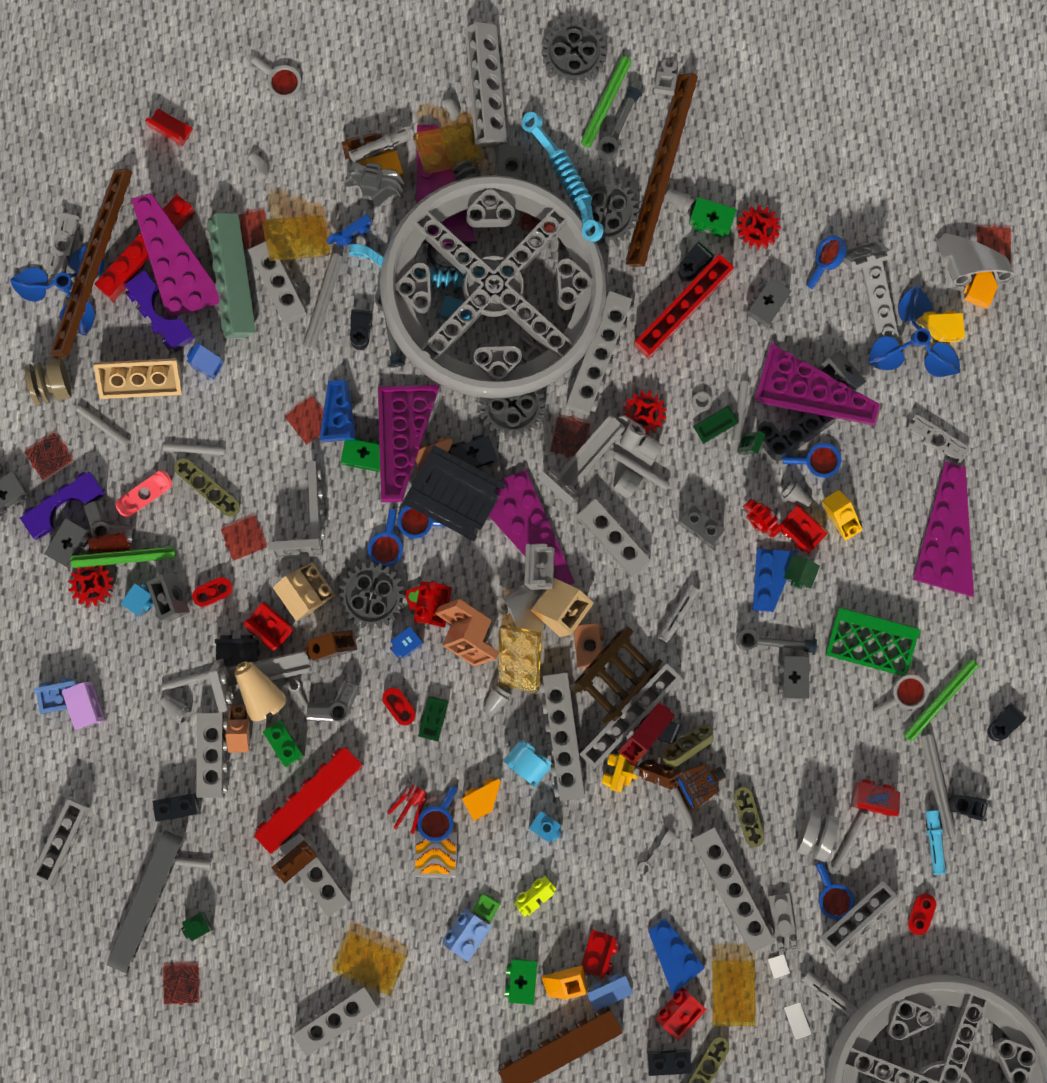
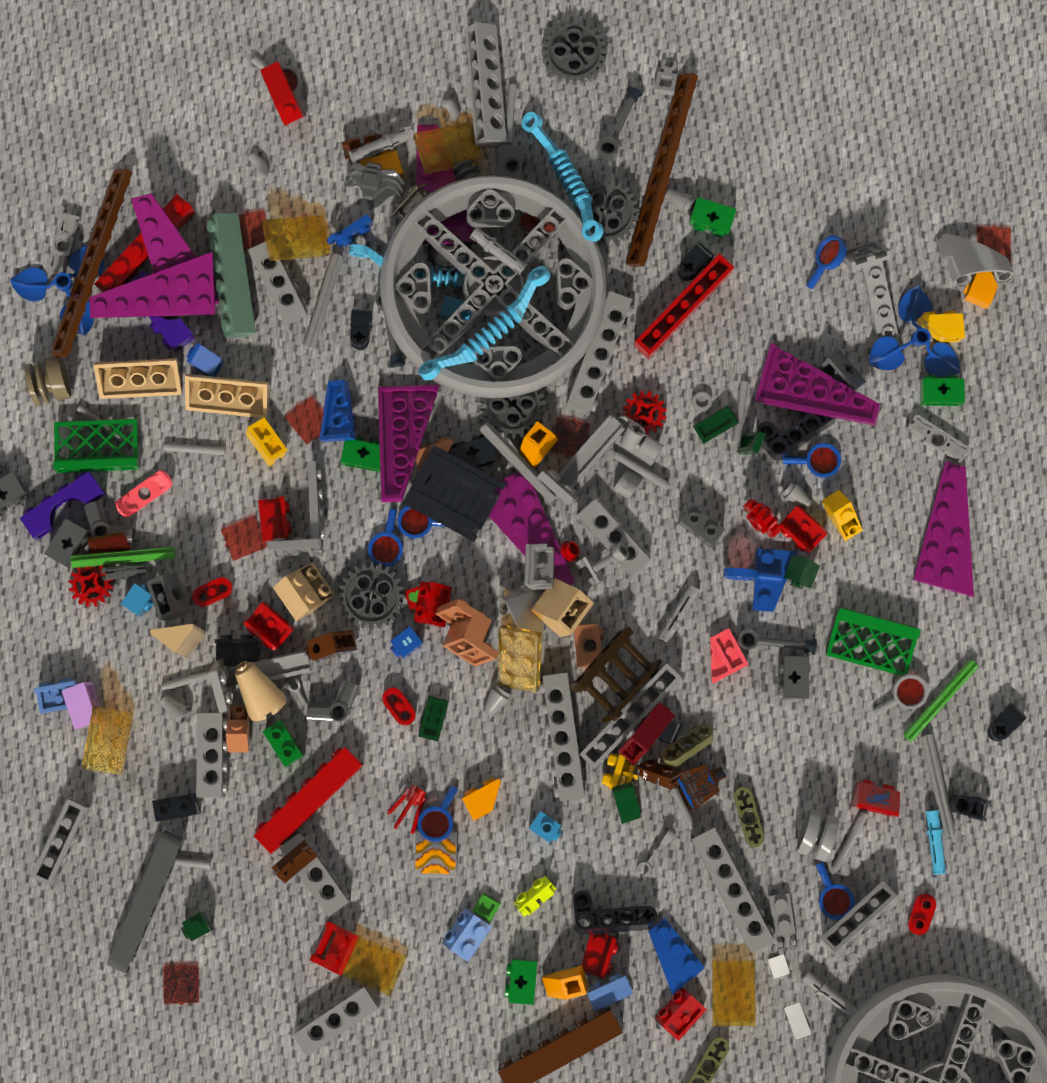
clear red piece [24,432,73,481] -> none
red panel [145,108,193,146] -> none
olive beam [174,458,240,517] -> none
medium azure brick [503,740,552,788] -> none
bright green axle [581,56,632,148] -> none
black brick [646,1049,692,1076] -> none
red gear [736,205,781,251] -> none
dark grey brick [746,277,791,328] -> none
none -> green fence [53,419,140,473]
none -> clear yellow plate [81,706,133,775]
none -> magenta wing [89,252,216,318]
none -> dark grey pin [101,562,146,581]
none -> tan slope [150,624,205,658]
none -> tan slope [185,374,271,419]
none -> yellow hinge [246,417,288,467]
none -> red bracket [257,496,292,542]
none -> red slope [260,61,305,126]
none -> red plate [309,921,359,976]
none -> dark tan hinge [391,184,430,221]
none -> medium azure piece [418,266,550,381]
none -> light grey pin [470,227,527,275]
none -> light grey axle [480,422,557,502]
none -> light grey bar [504,84,516,144]
none -> light orange slope [519,421,558,469]
none -> red plate [561,541,580,561]
none -> black beam [571,890,657,935]
none -> light grey bar [575,543,629,589]
none -> dark green tile [611,782,642,824]
none -> coral wing [710,628,749,684]
none -> blue piece [723,568,782,582]
none -> green brick [920,375,965,406]

